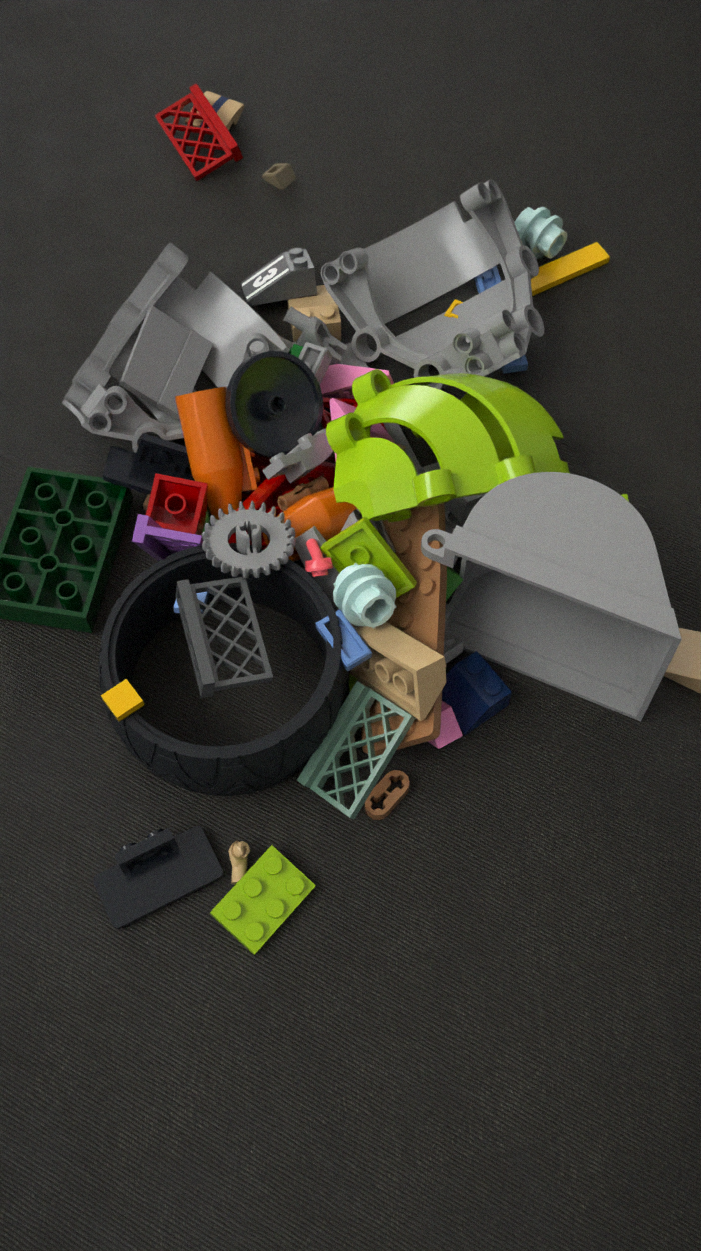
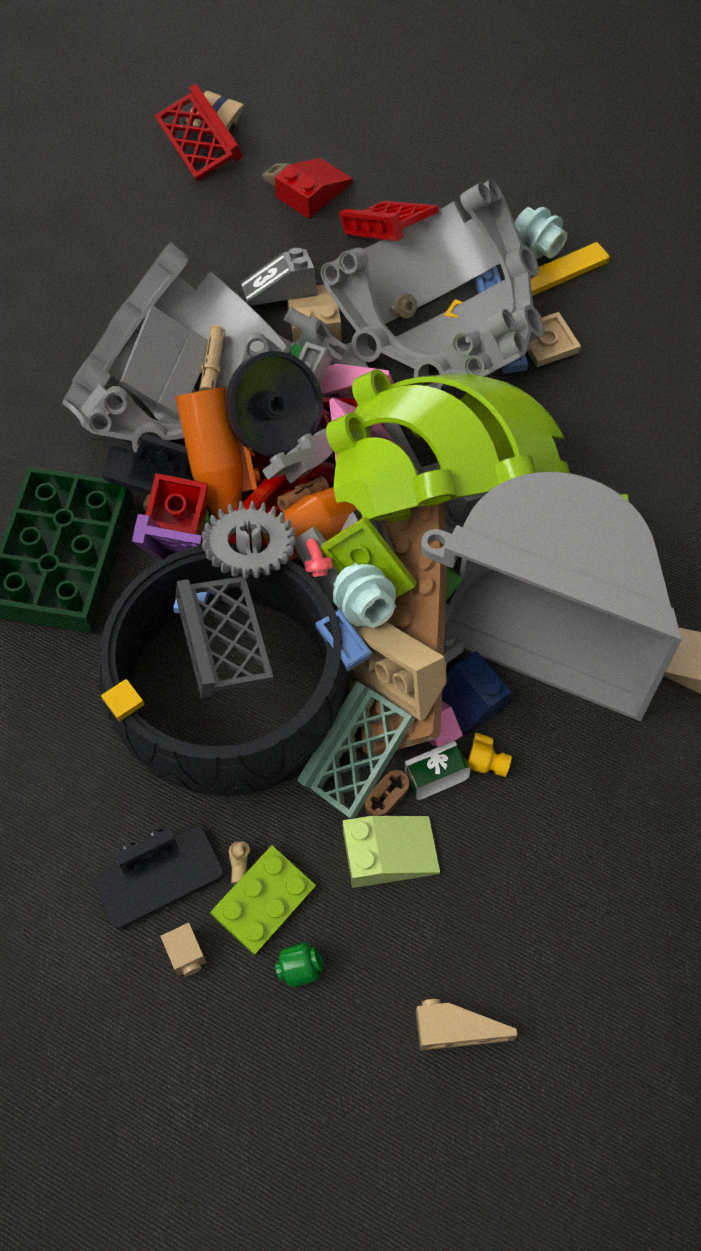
none -> tan brick [161,923,206,977]
none -> tan pin [199,325,225,391]
none -> red slope [275,158,353,219]
none -> green head [275,942,323,988]
none -> red fence [339,201,439,241]
none -> yellowish green slope [343,816,440,888]
none -> dark tan plate [390,293,417,318]
none -> piece [404,741,470,800]
none -> tan slope [416,999,517,1051]
none -> yellow piece [467,733,512,777]
none -> tan plate [527,312,581,367]

